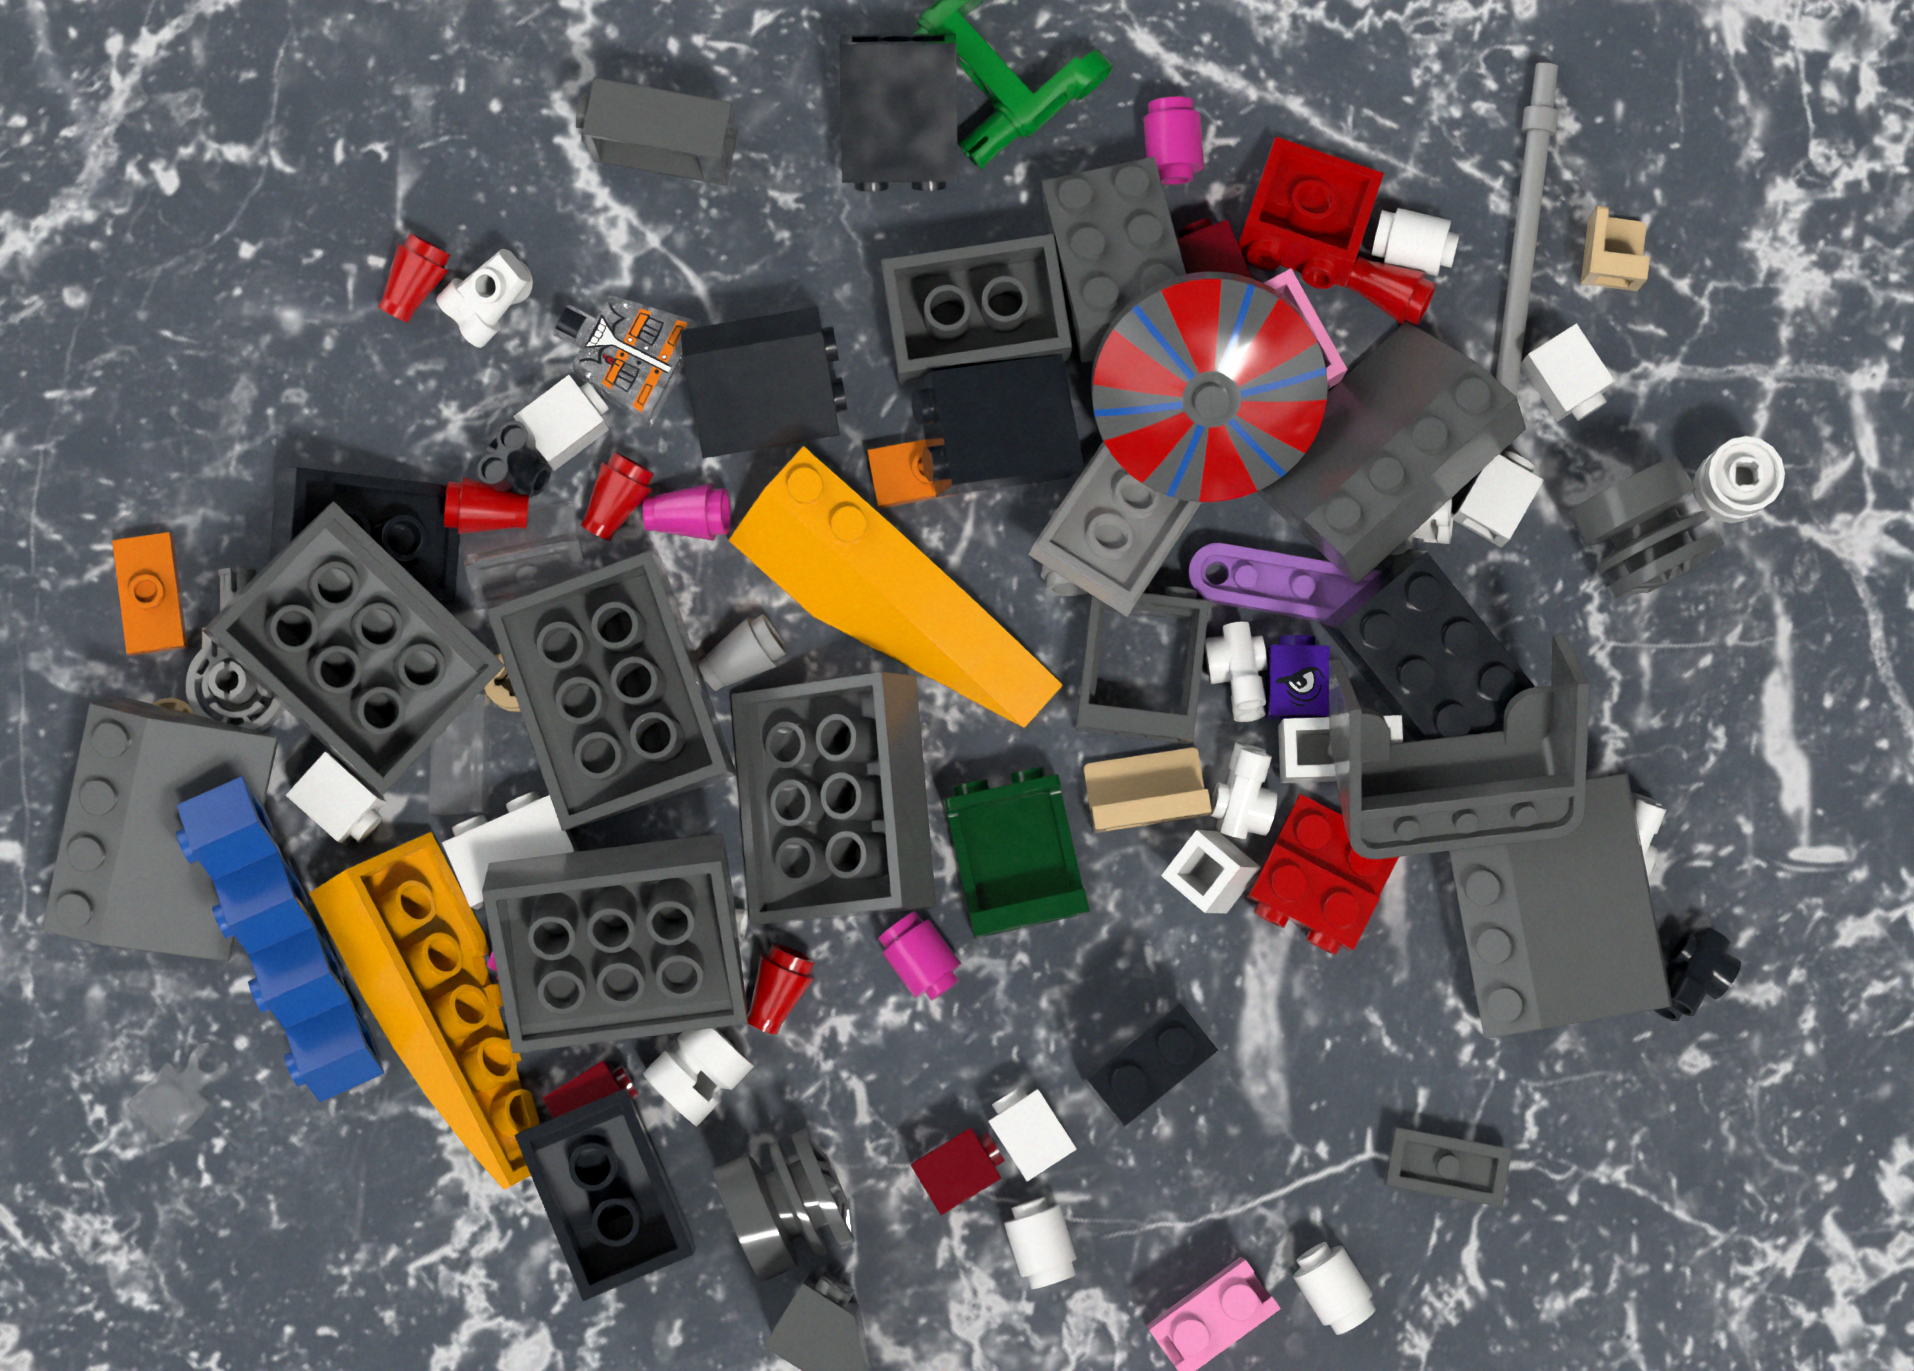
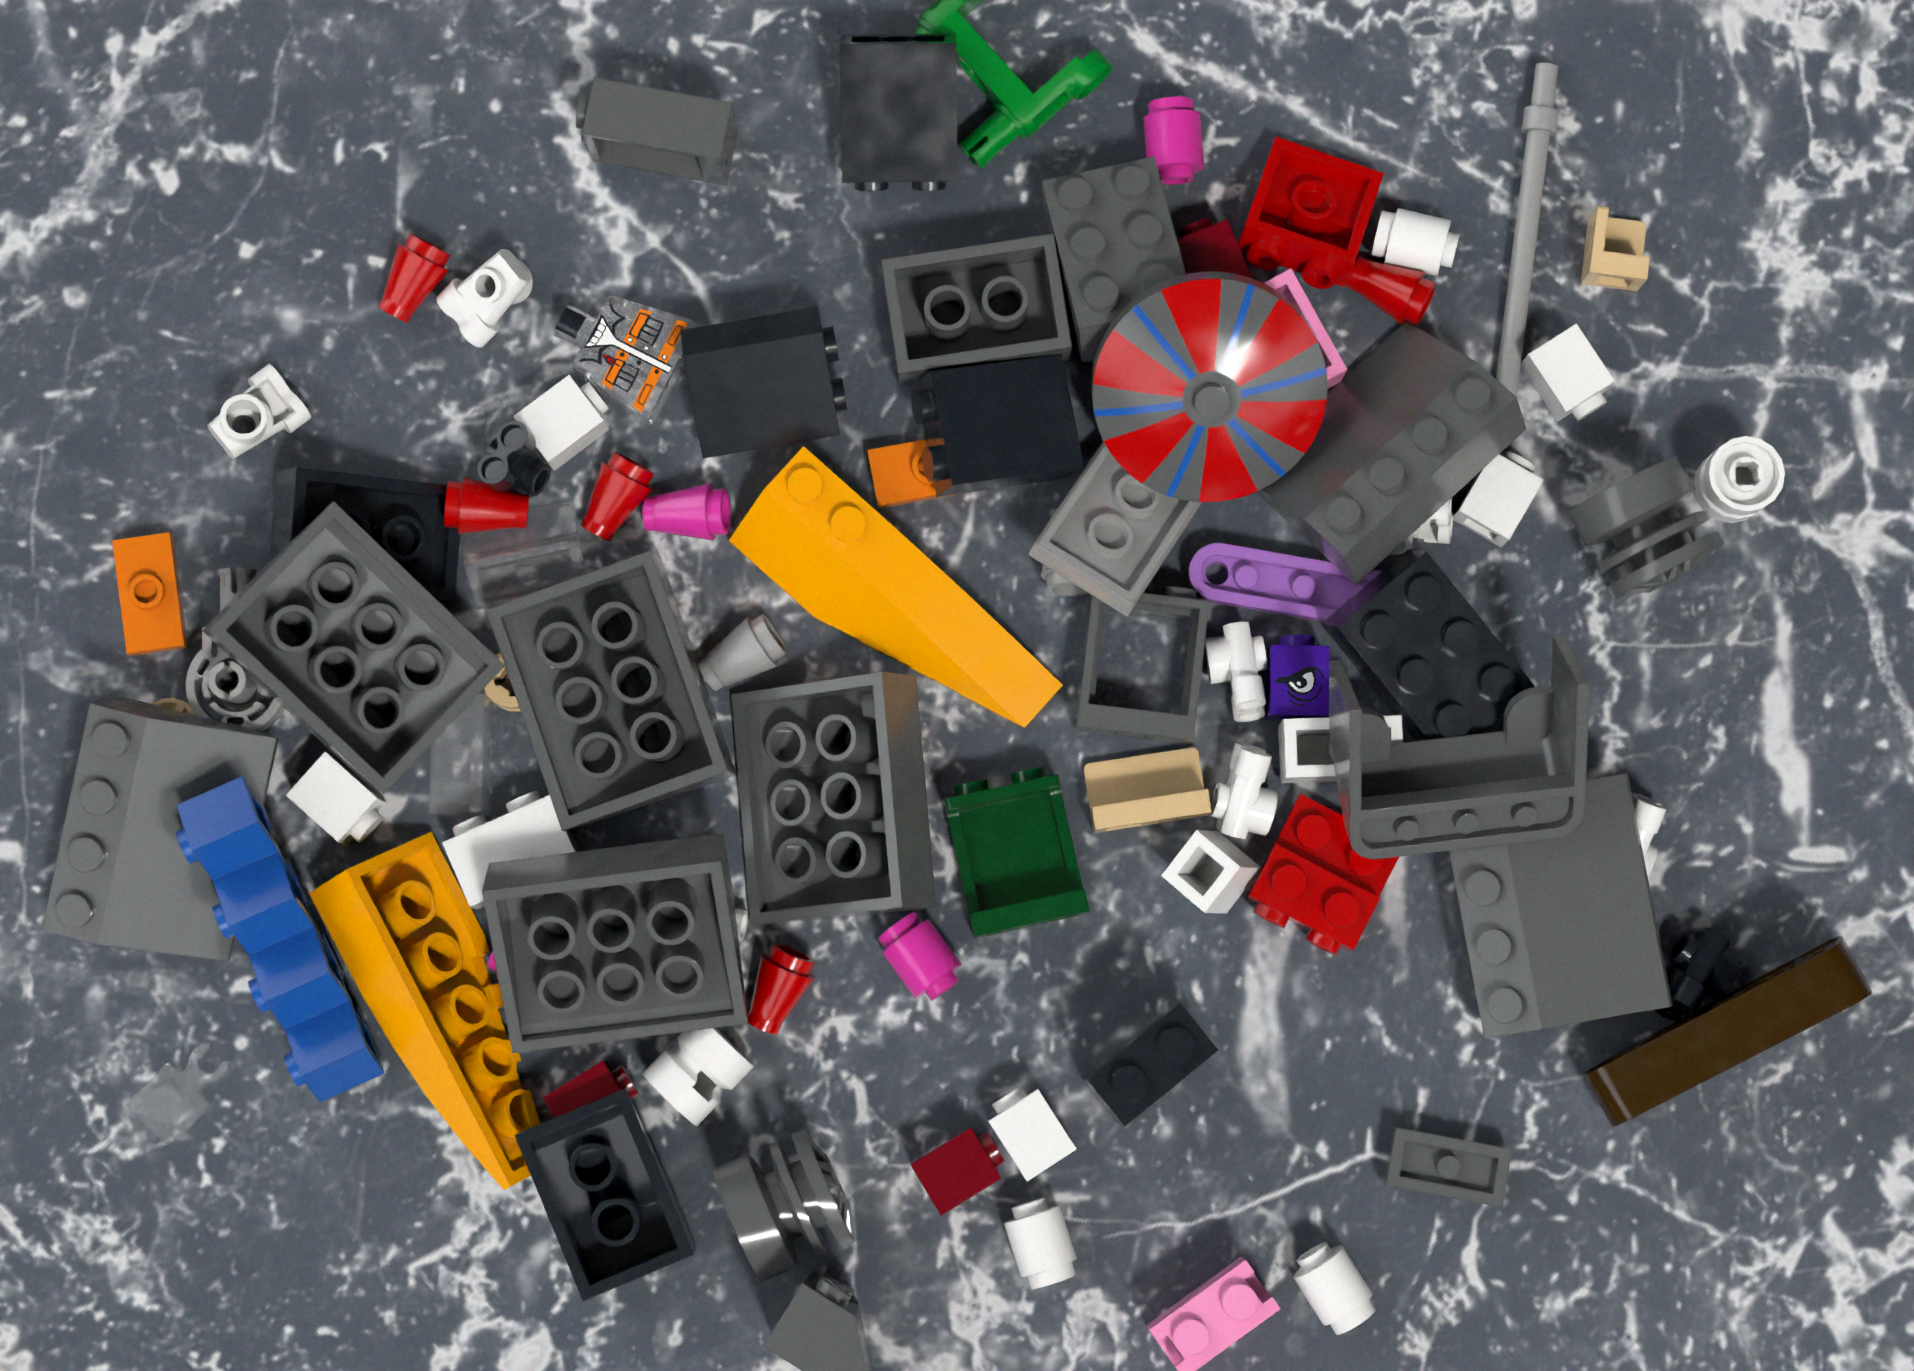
none -> white plate [207,364,311,459]
none -> dark brown beam [1583,936,1872,1127]

